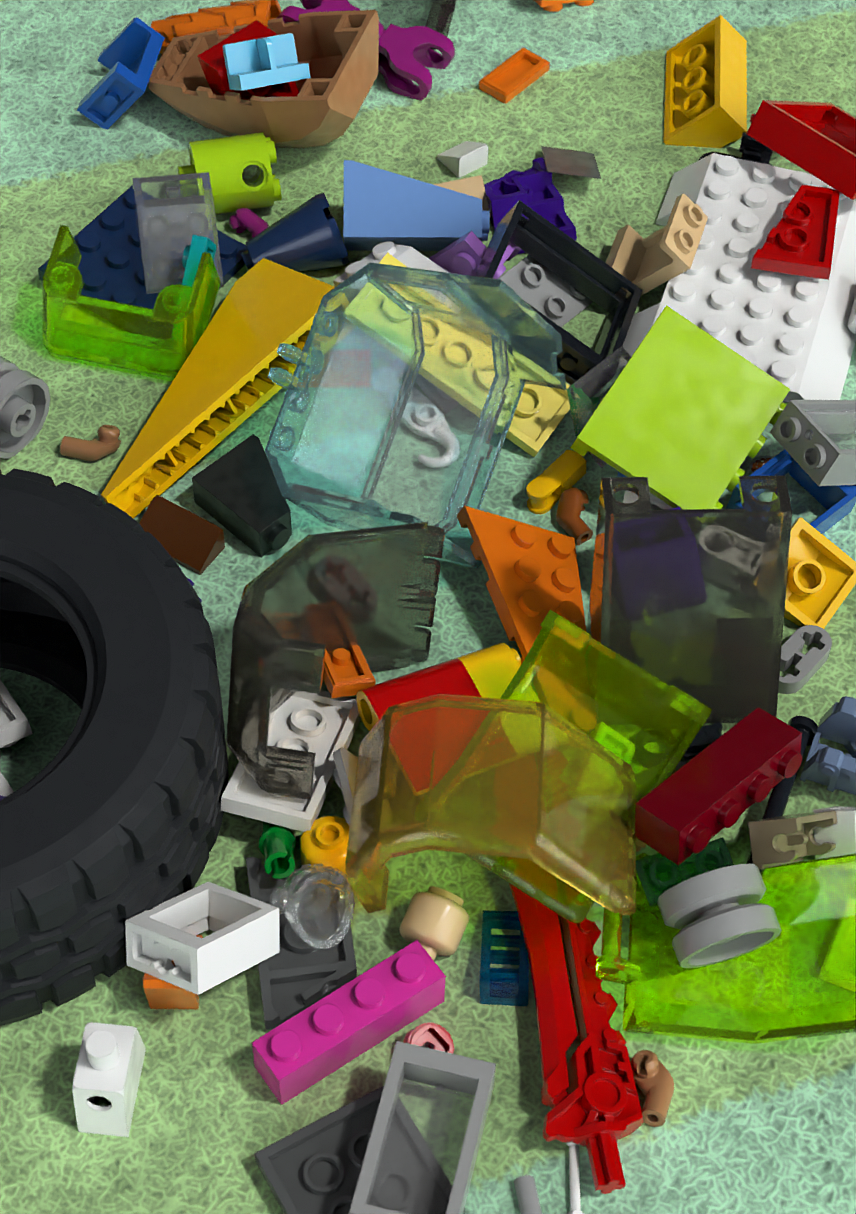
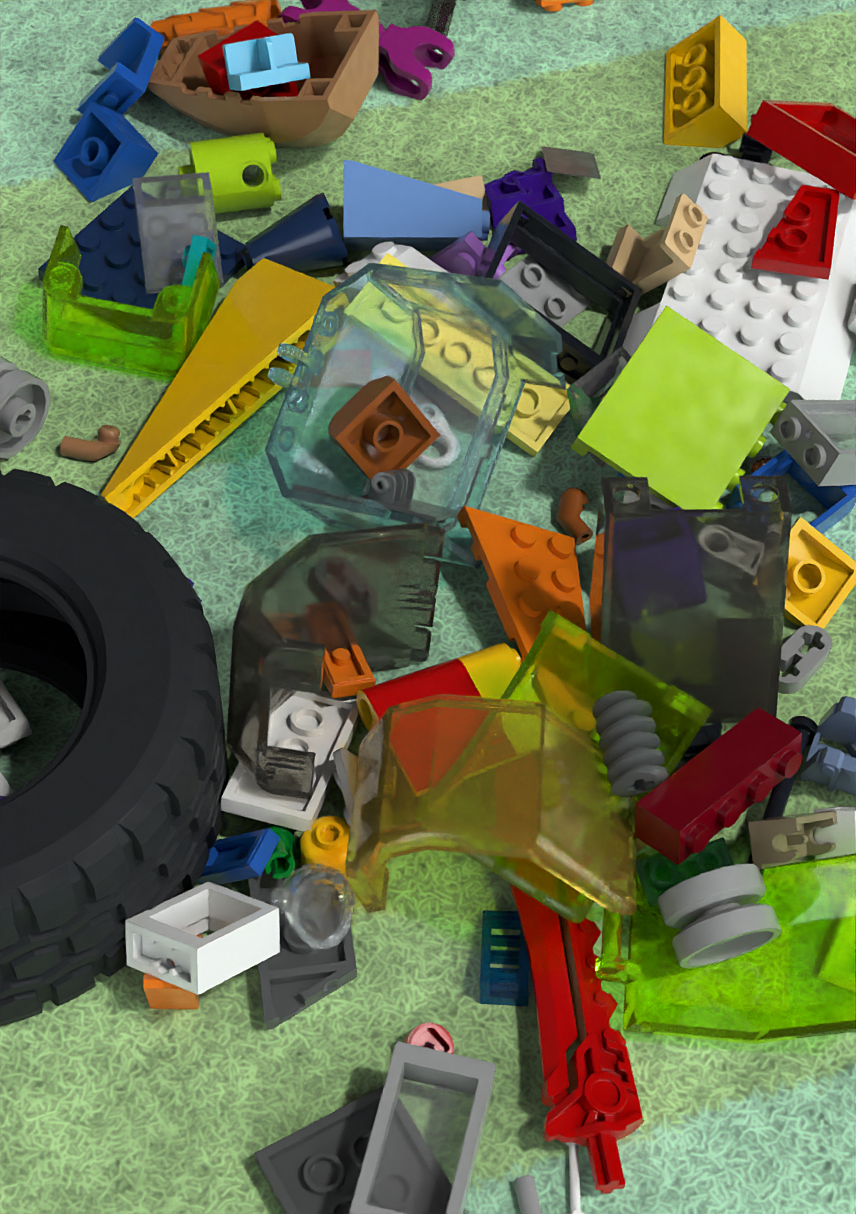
white torso [72,1022,146,1137] -> none
reddish brown slope [139,495,225,575] -> none
pearl dark grey slope [192,434,292,558] -> none
magenta arm [229,208,269,238] -> none
dark pink brick [252,940,445,1105] -> none
tan head [399,886,469,960] -> none
white slope [437,141,488,178] -> none
orange tile [479,48,550,104] -> none
yellow bar [526,450,586,514] -> none
medium nougat arm [631,1050,674,1127] -> none
none -> blue slope [53,102,159,202]
none -> blue tile [197,828,280,885]
none -> dark orange slope [328,375,440,482]
none -> dark grey hinge [356,468,460,526]
none -> dark grey piece [592,690,669,797]

